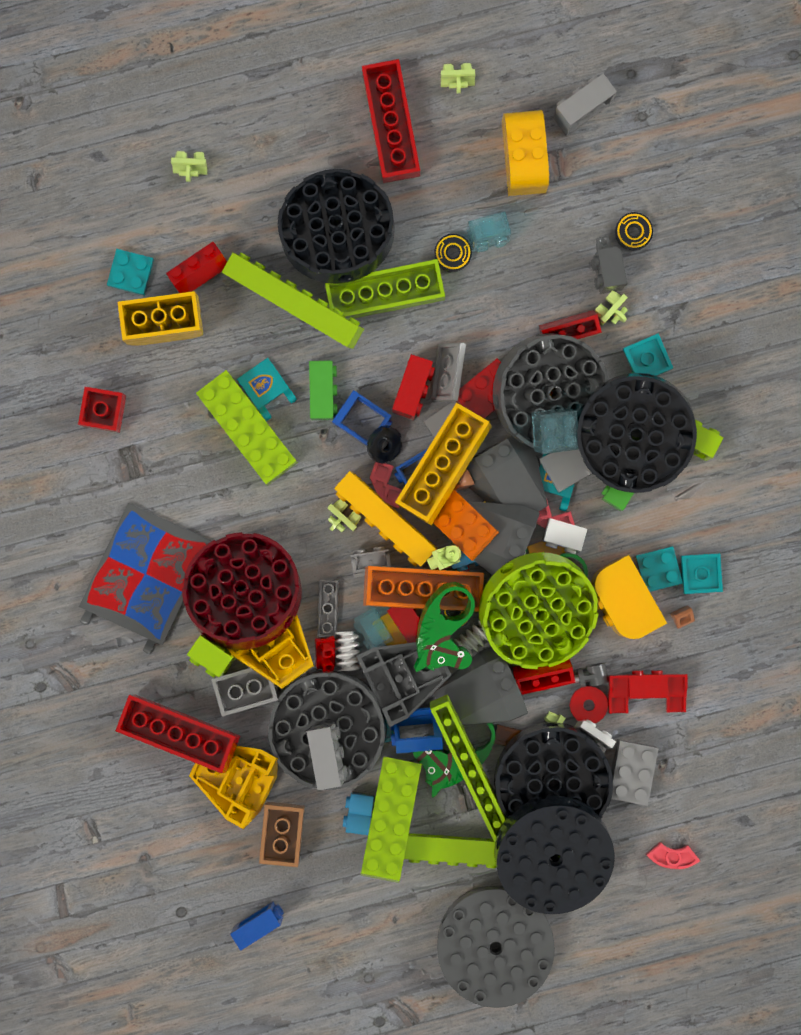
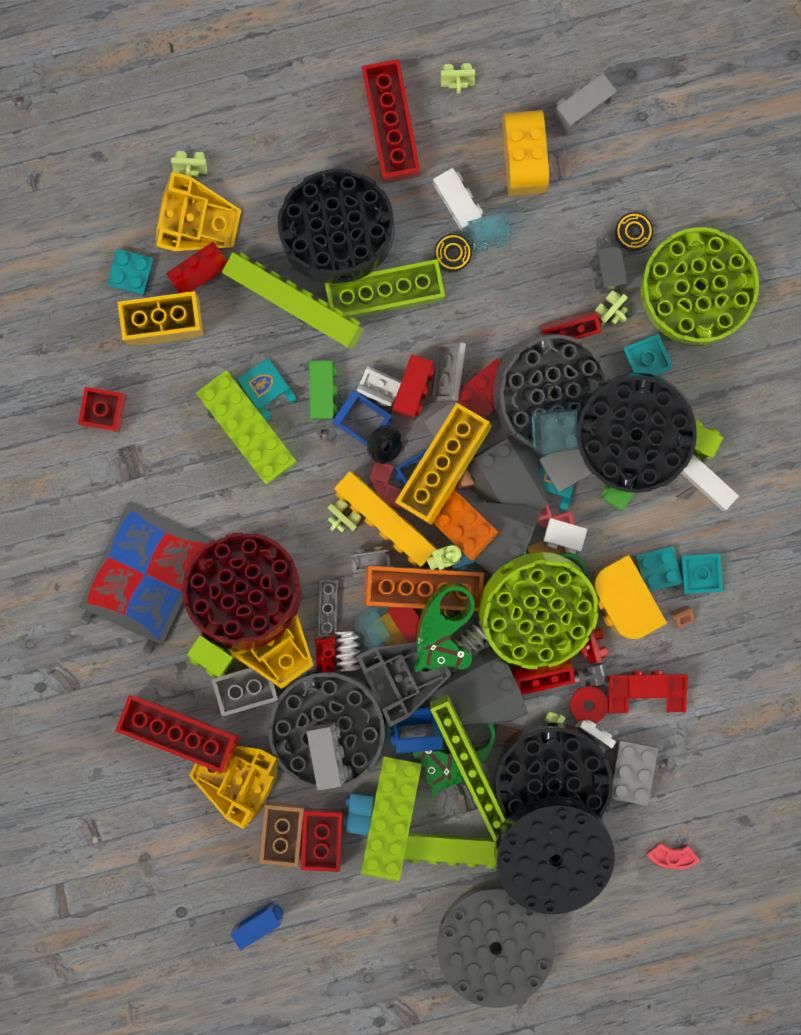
none -> yellow wedge [156,171,241,252]
none -> red brick [301,808,343,872]
none -> white bracket [356,366,402,406]
none -> white brick [433,168,483,232]
none -> red hips [580,629,608,664]
none -> lime brick [640,227,759,345]
none -> white brick [681,454,739,511]

